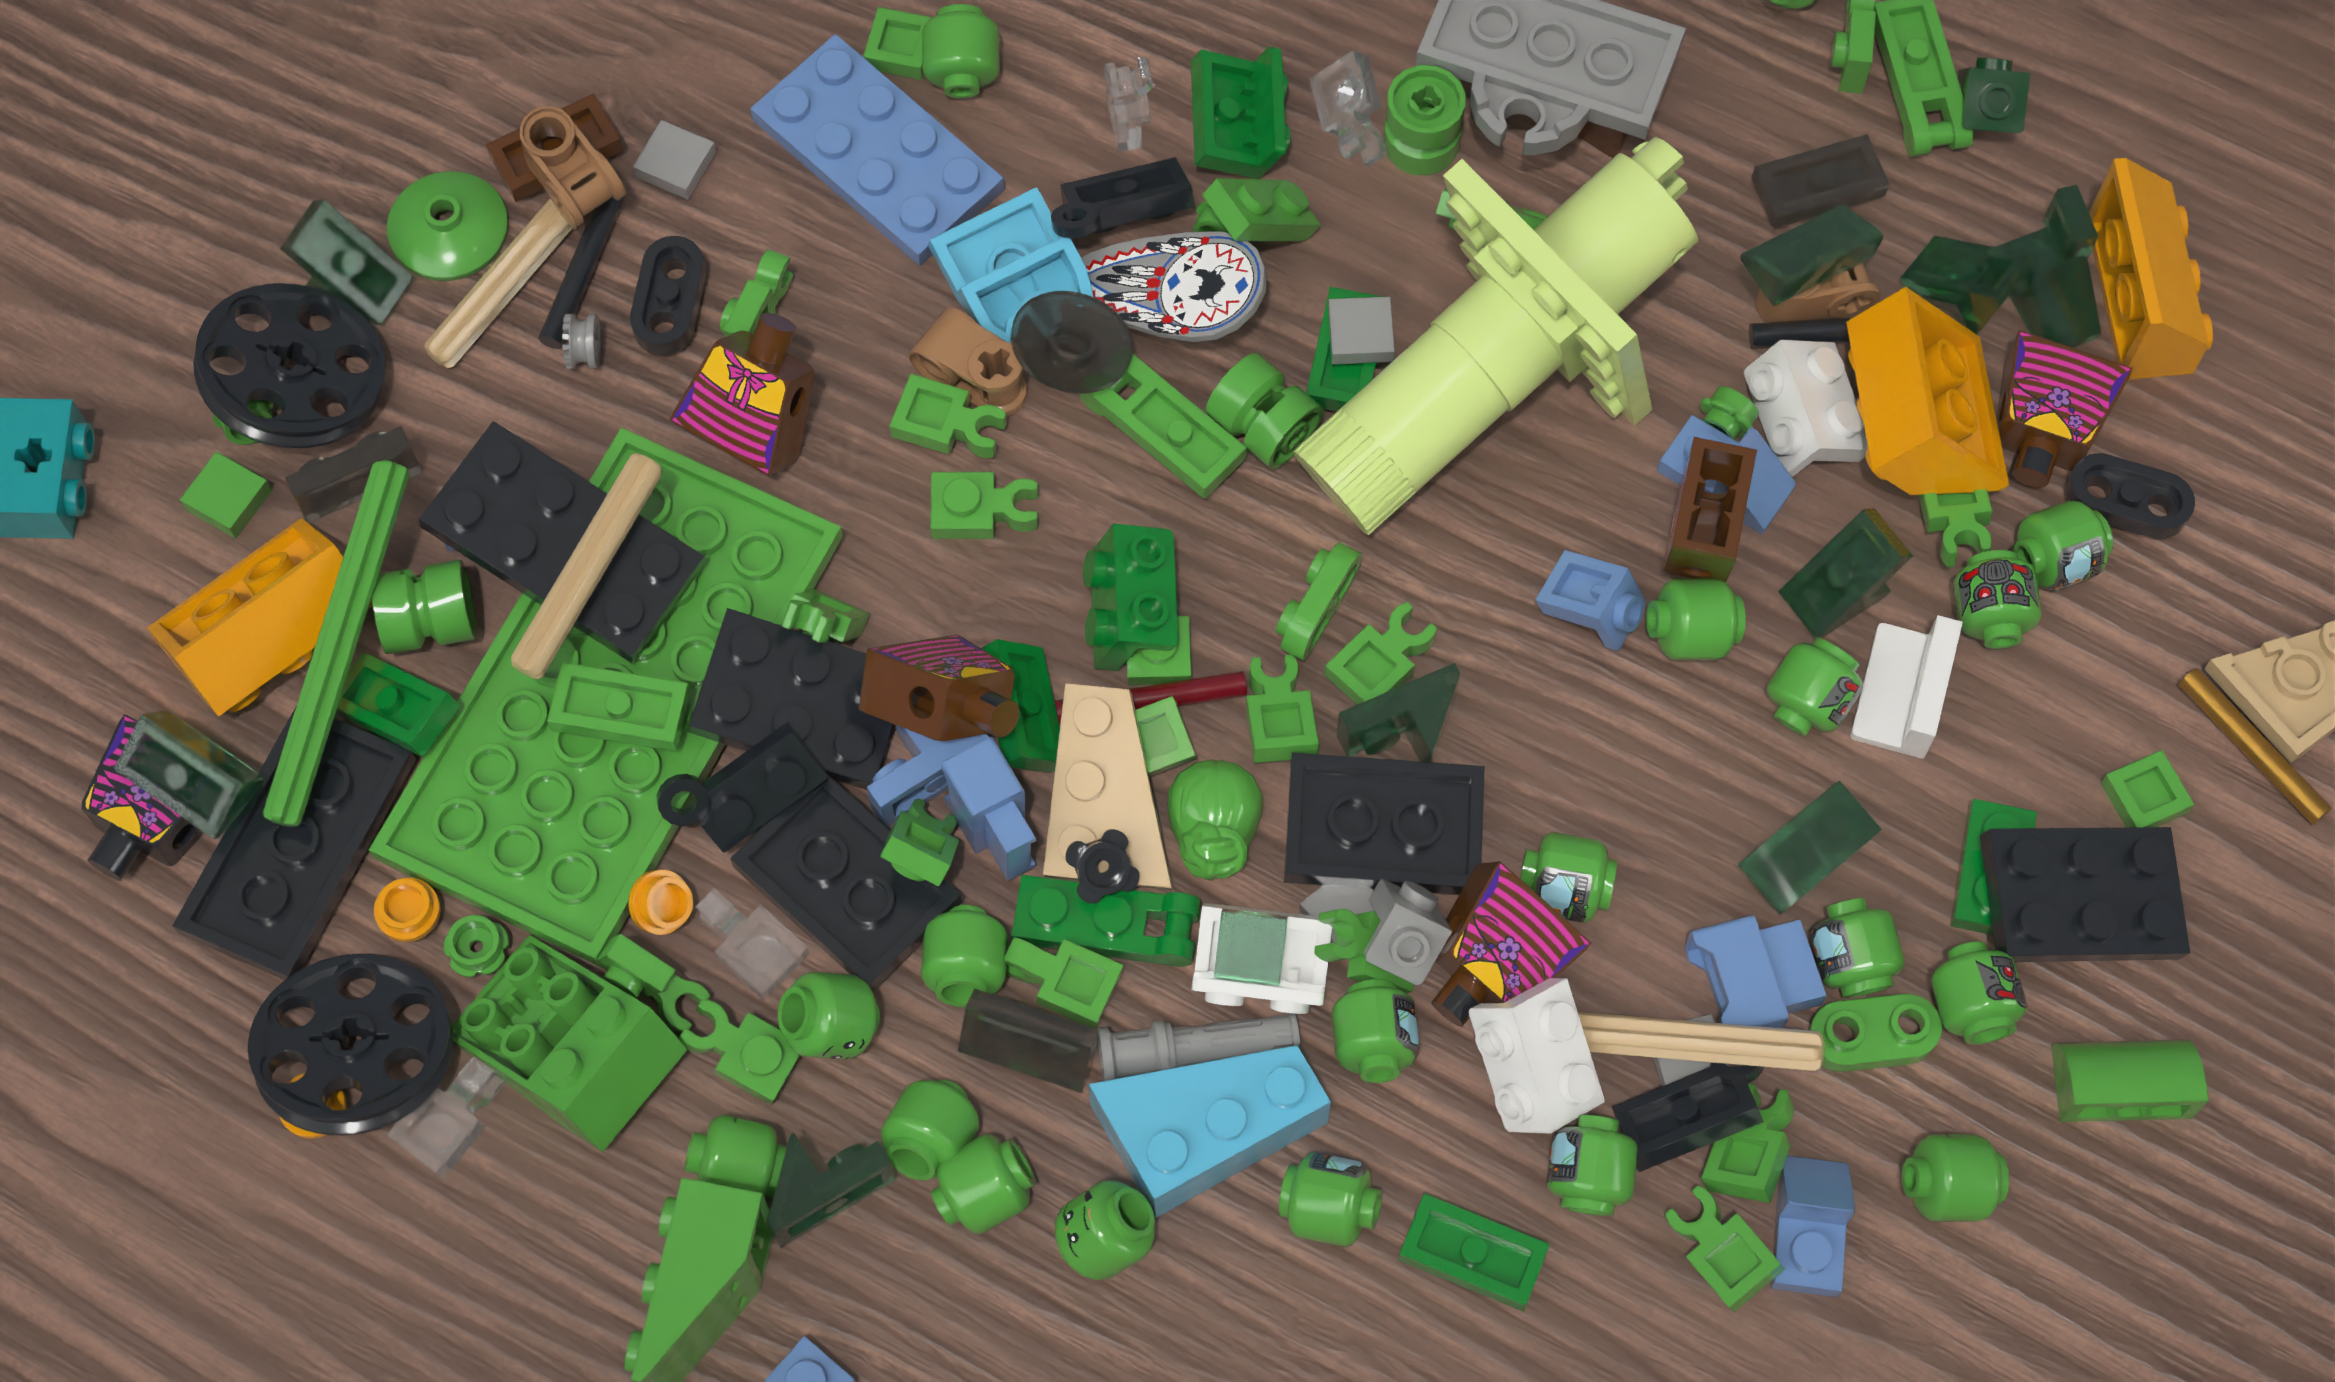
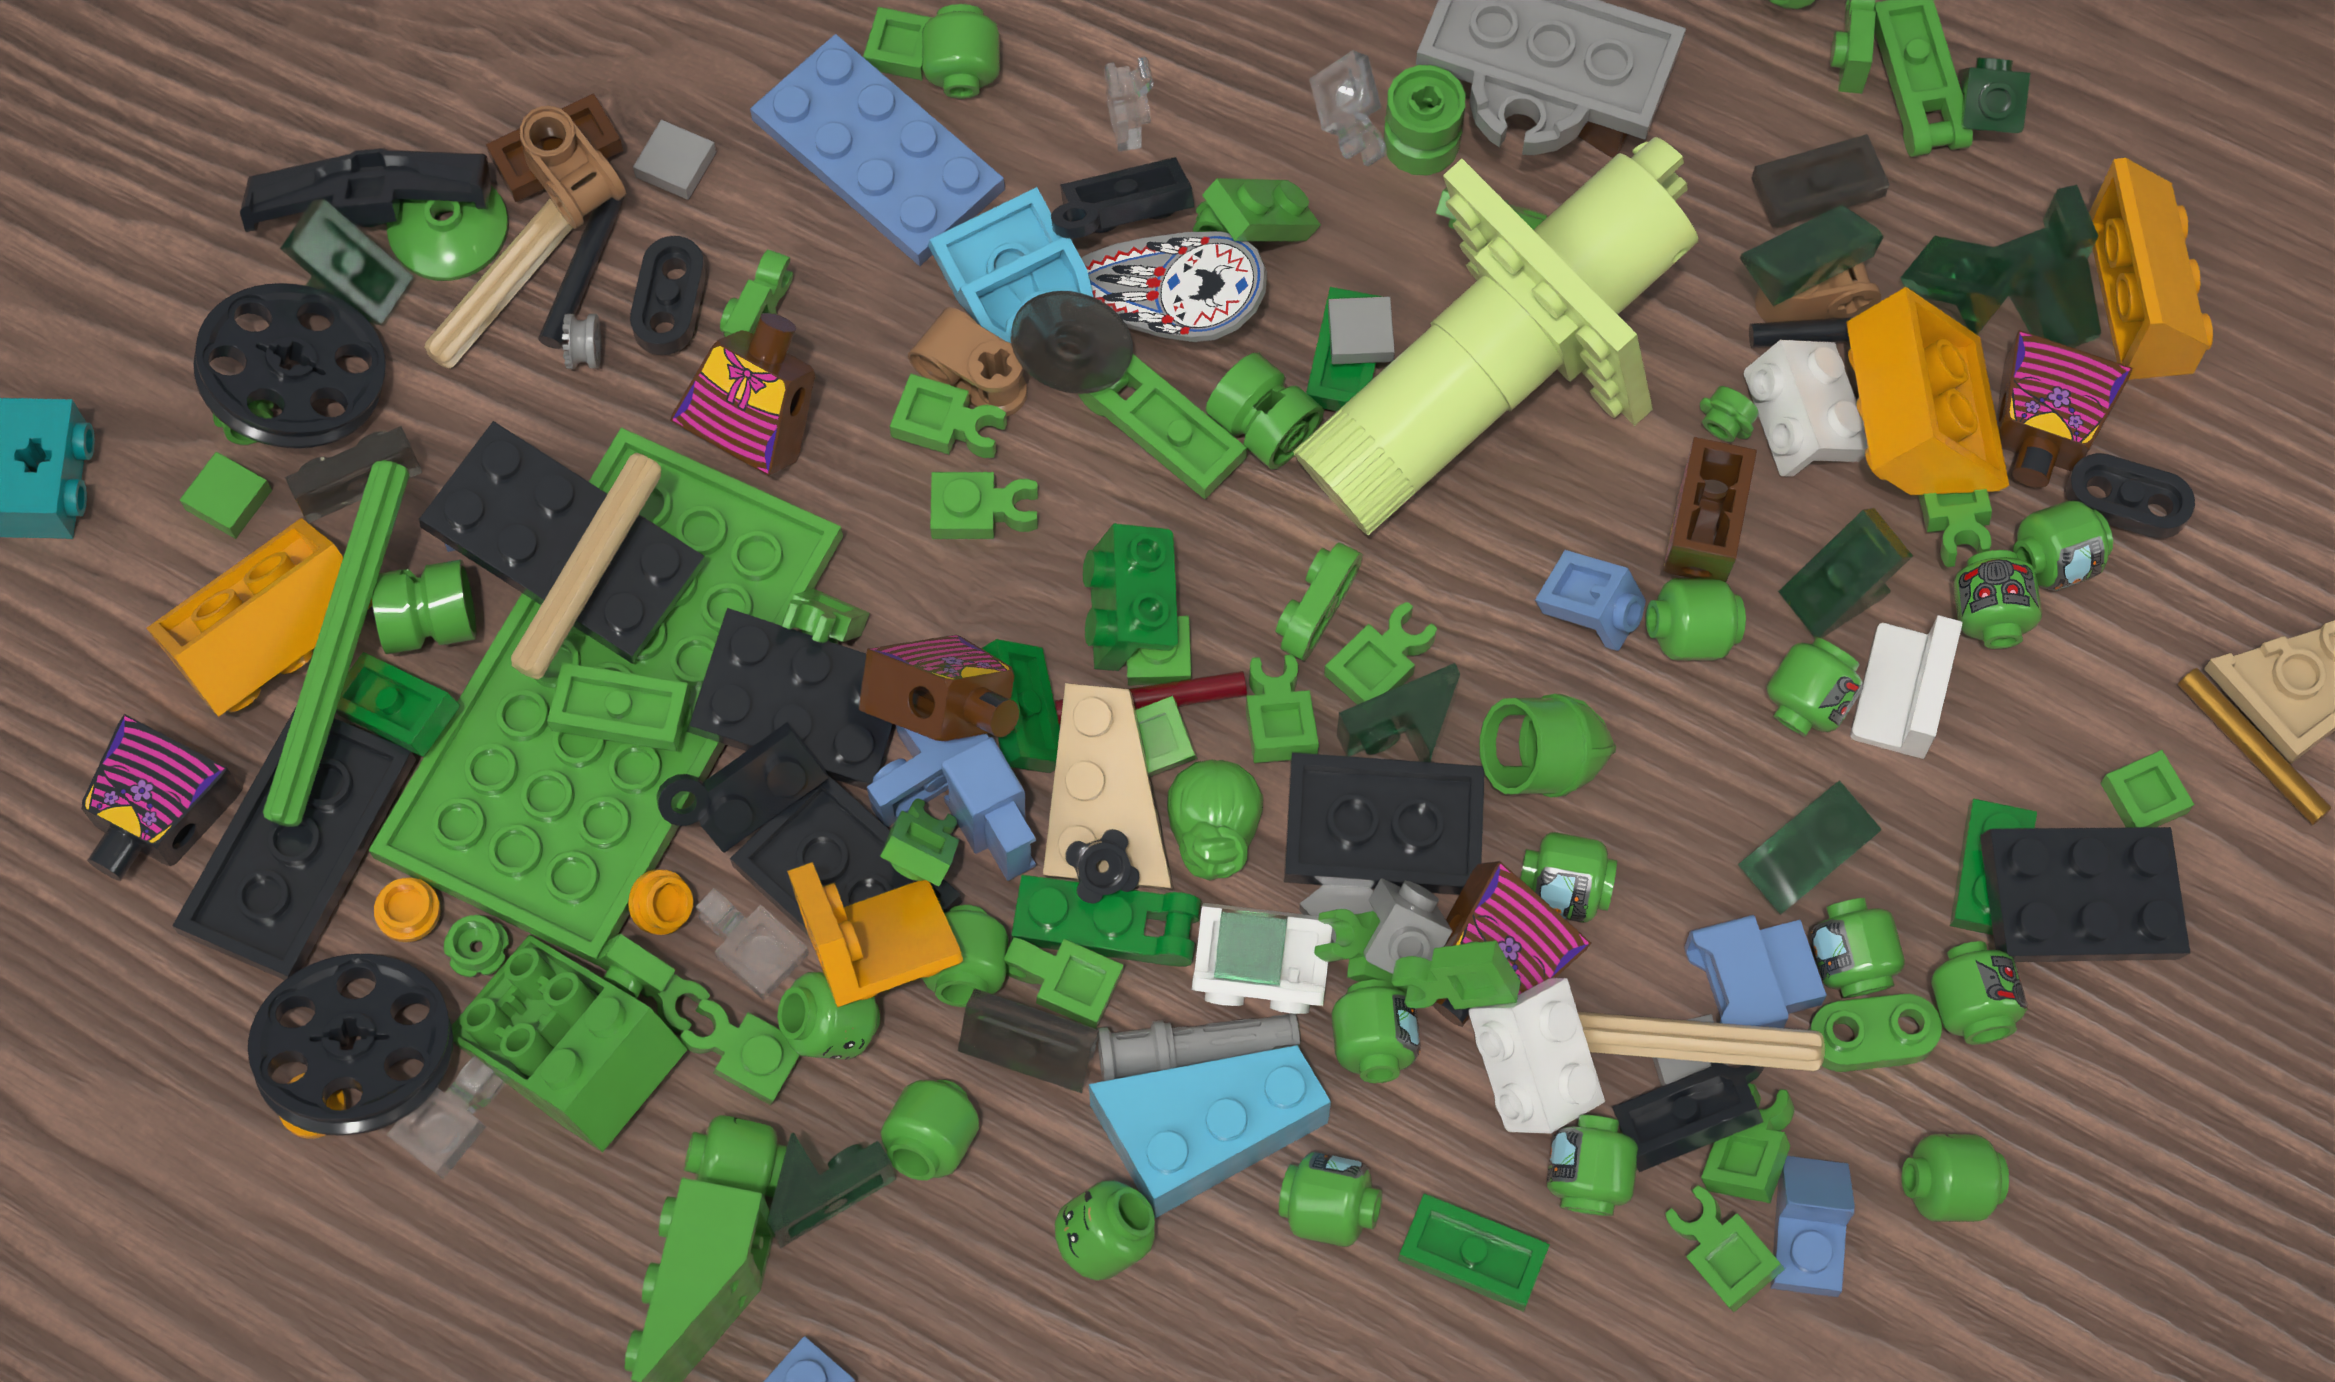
slope [114,711,265,839] -> none
bright green head [931,1134,1036,1234] -> none
green bracket [1190,46,1290,179] -> none
medium blue slope [1657,415,1797,535] -> none
bright green brick [2051,1040,2209,1122] -> none
none -> black plate [240,148,491,232]
none -> light orange bracket [787,862,963,1008]
none -> bright green plate [1391,941,1521,1010]
none -> bright green helmet [1479,694,1616,797]

